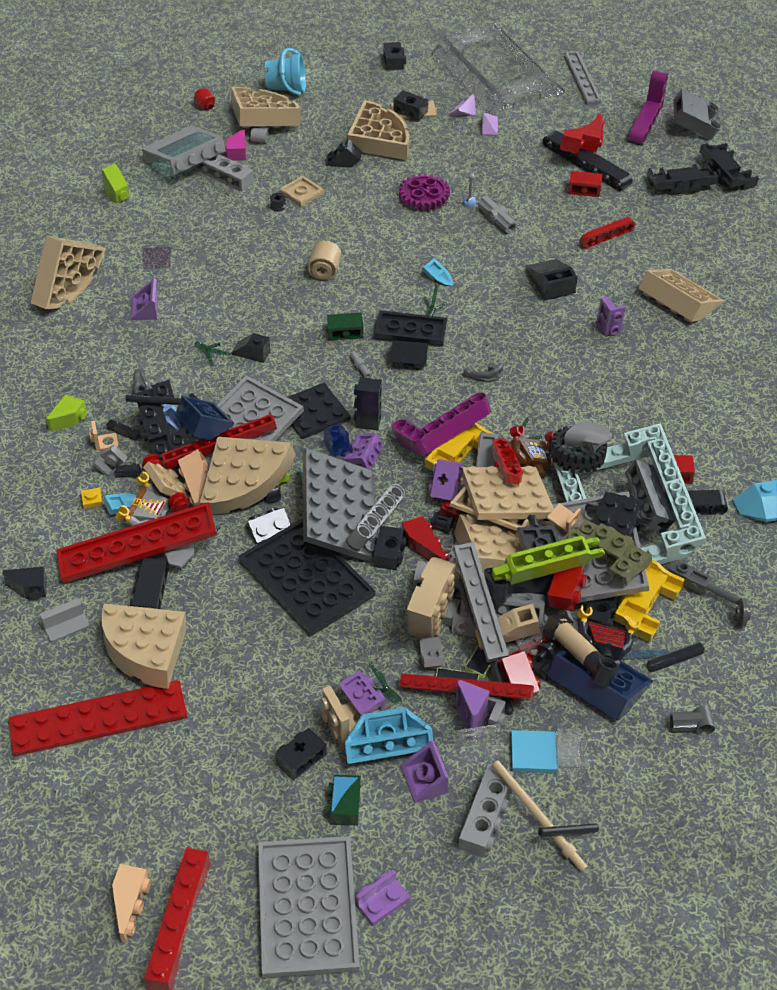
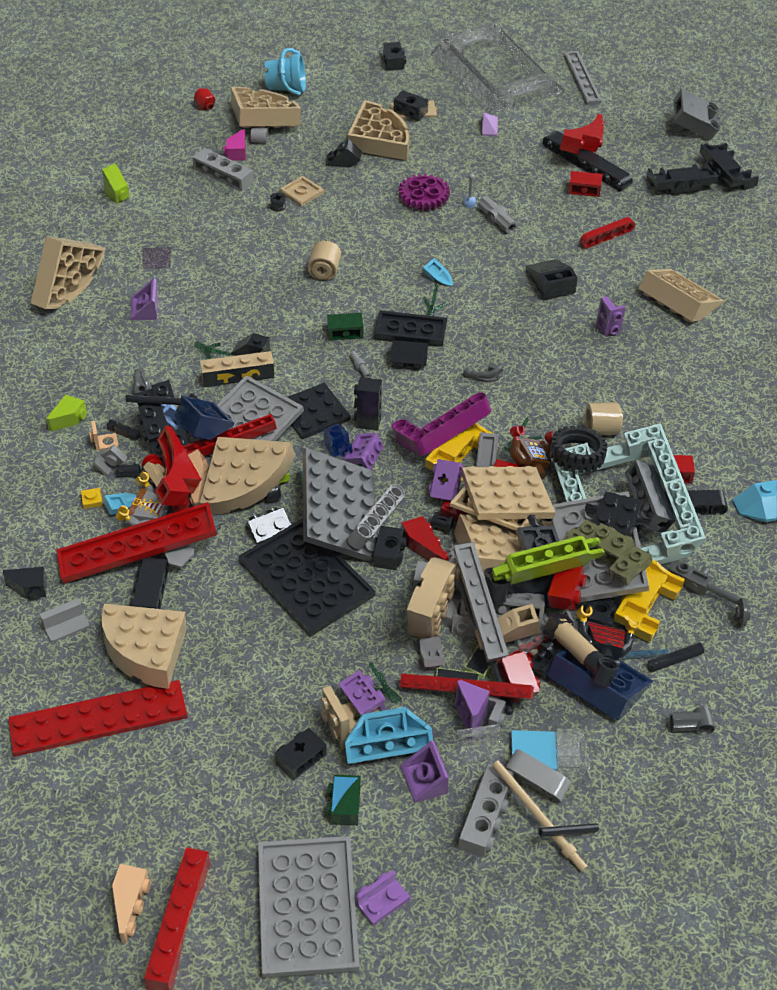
light grey panel [141,125,226,175] -> none
lavender slope [449,94,476,116] -> none
red beam [492,438,523,484] -> none
light nougat bracket [547,503,581,533] -> none
light grey panel [564,420,611,454] -> none
magenta beam [628,70,668,145] -> none
none -> red arch [155,426,202,506]
none -> brick [200,351,275,387]
none -> light grey beam [505,749,572,803]
none -> tan piece [585,402,623,436]

